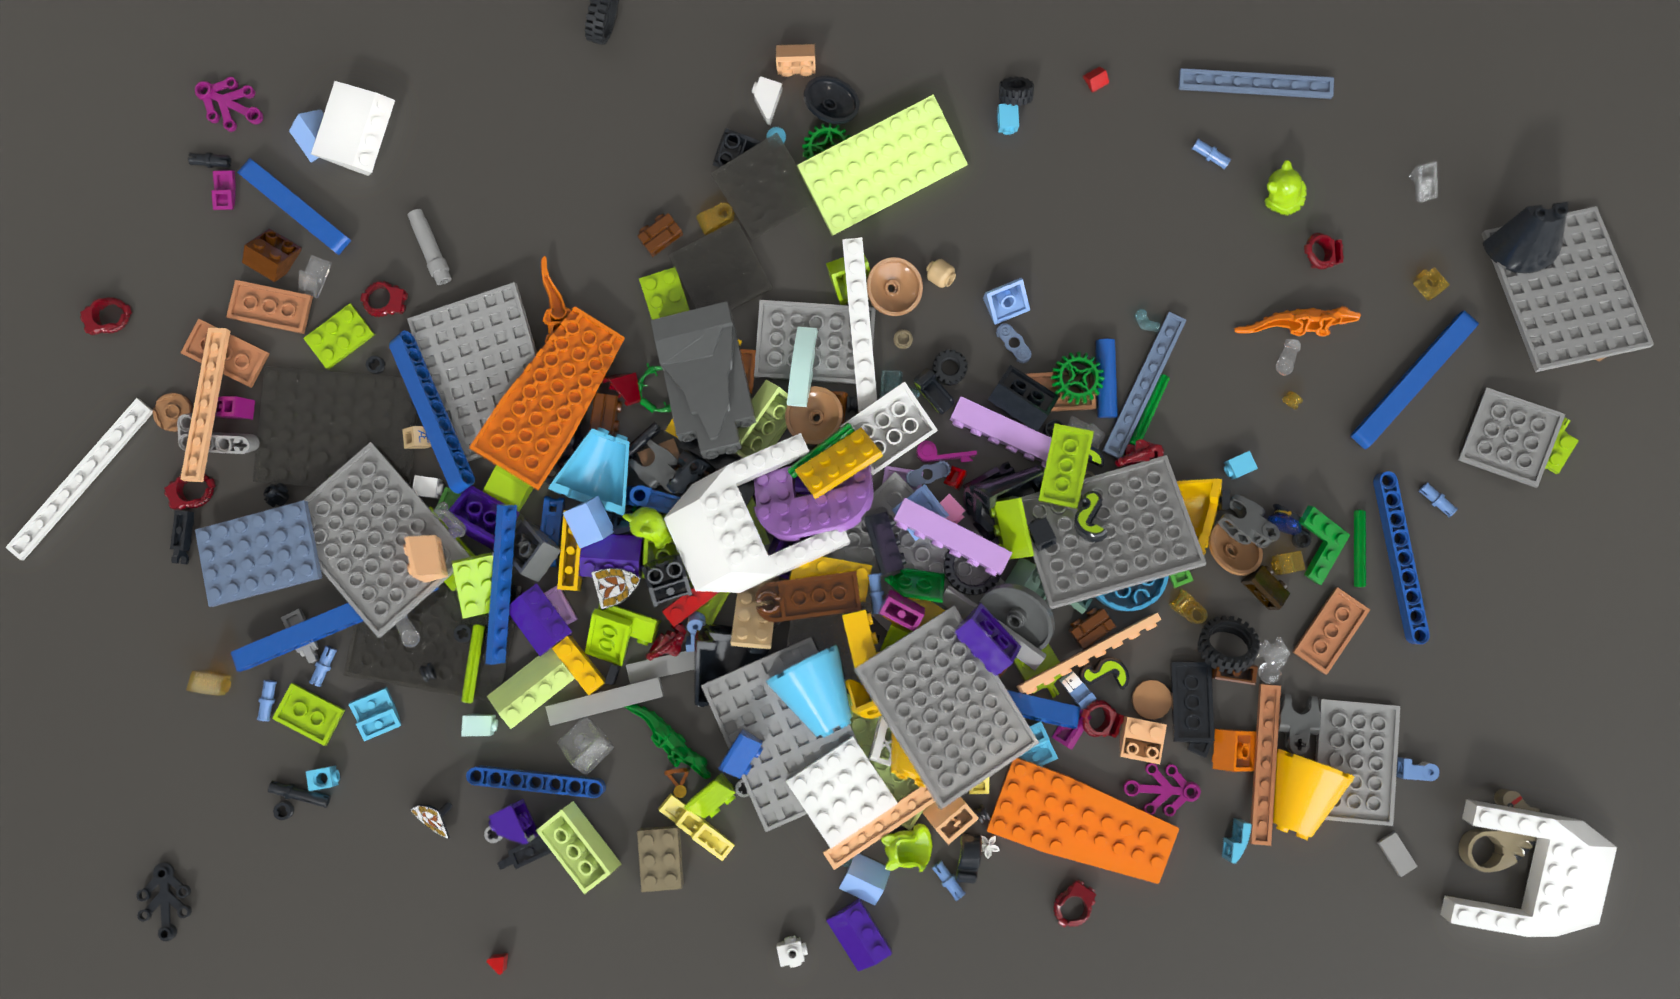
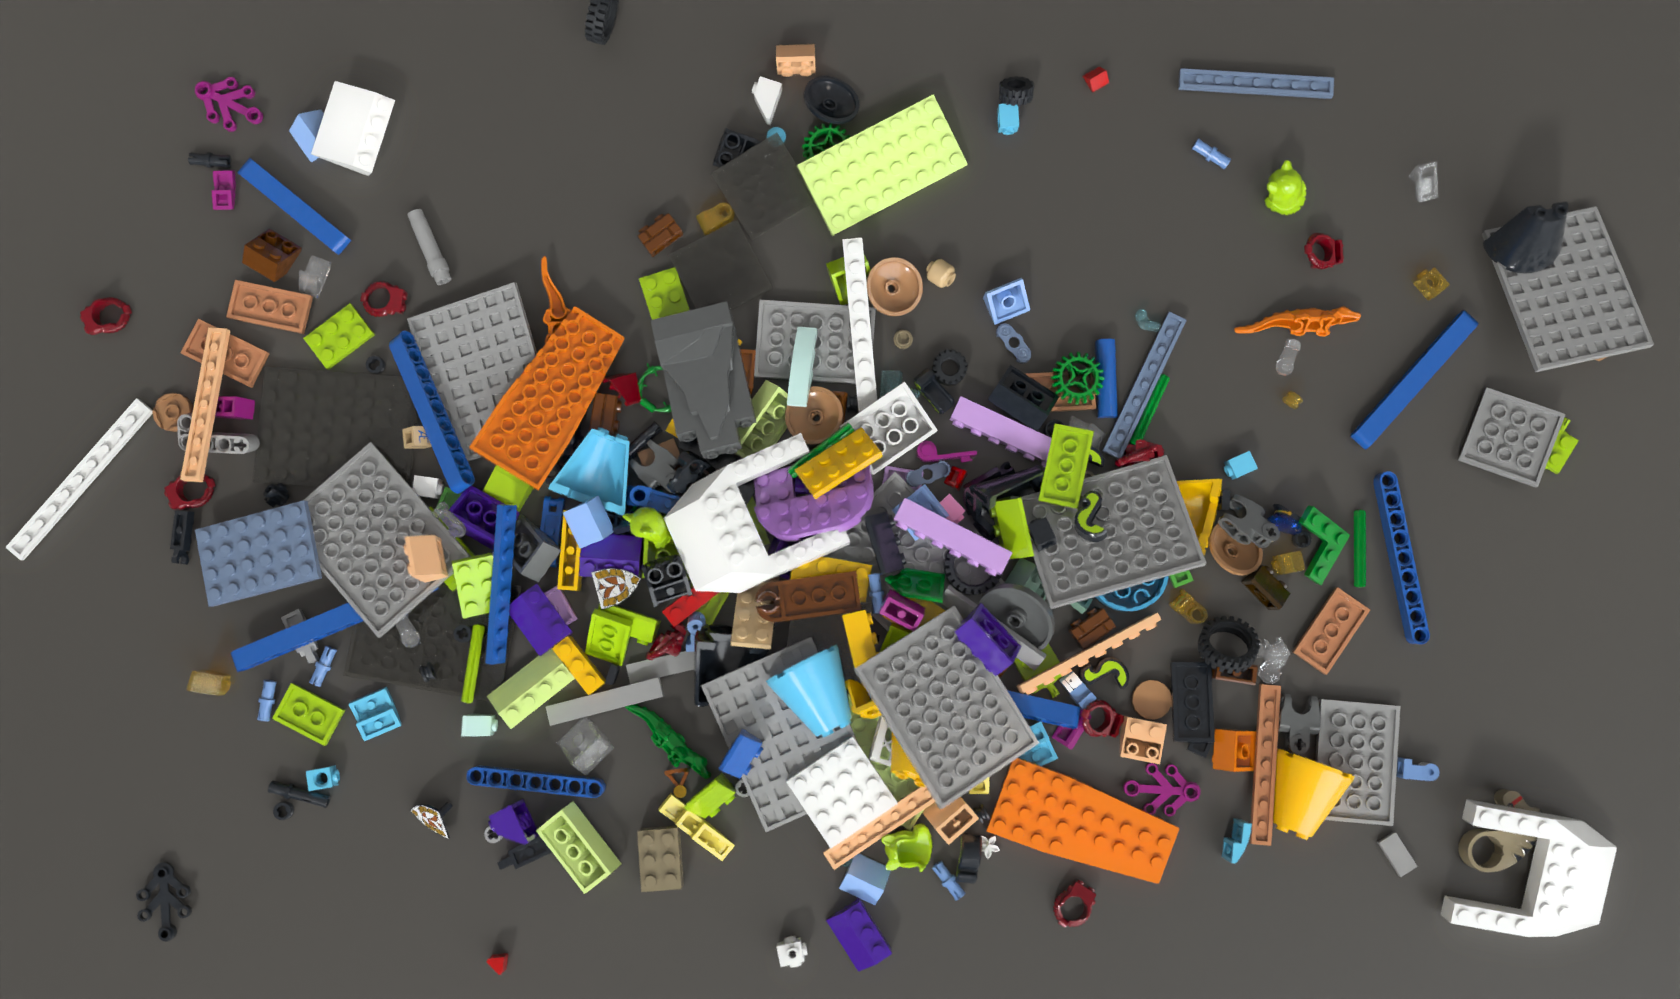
medium blue pin [1419,482,1458,518] -> none

